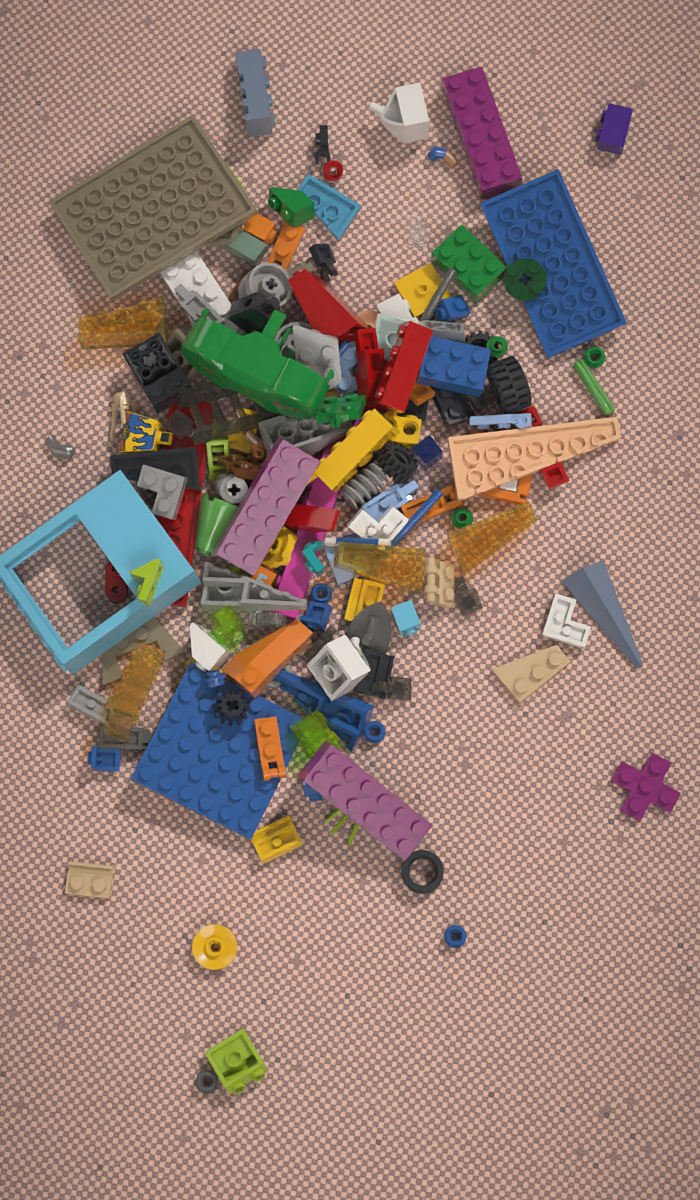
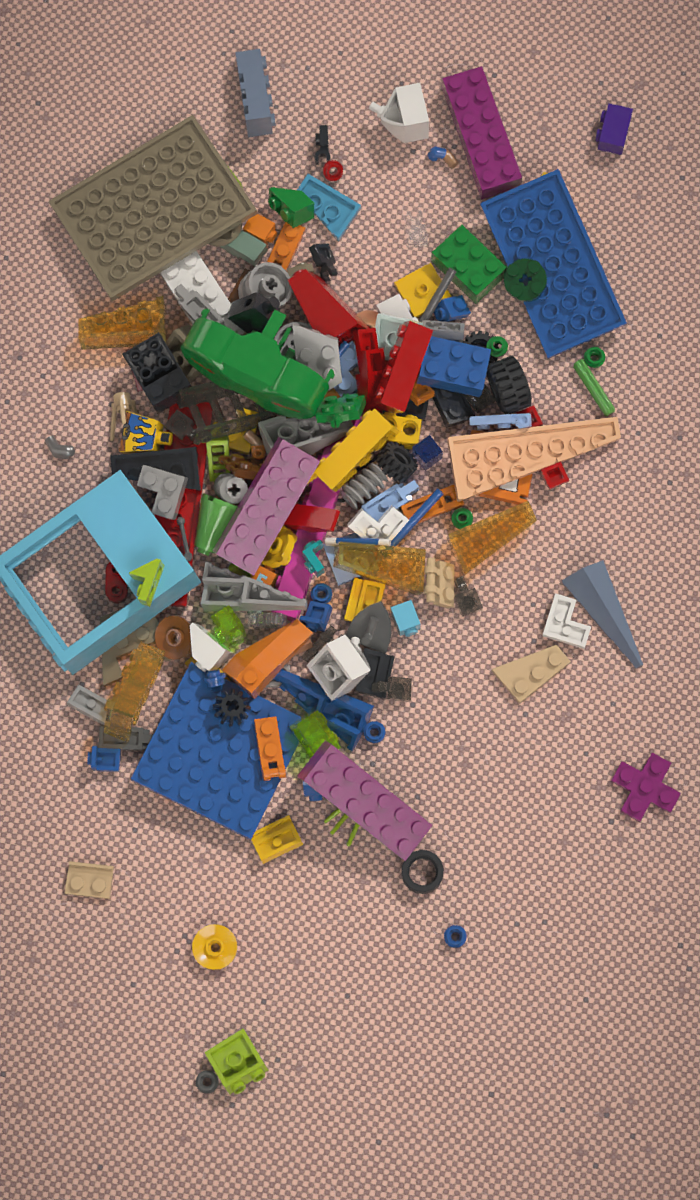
none -> dark orange dish [155,615,192,660]
none -> dark grey hinge [176,517,193,562]

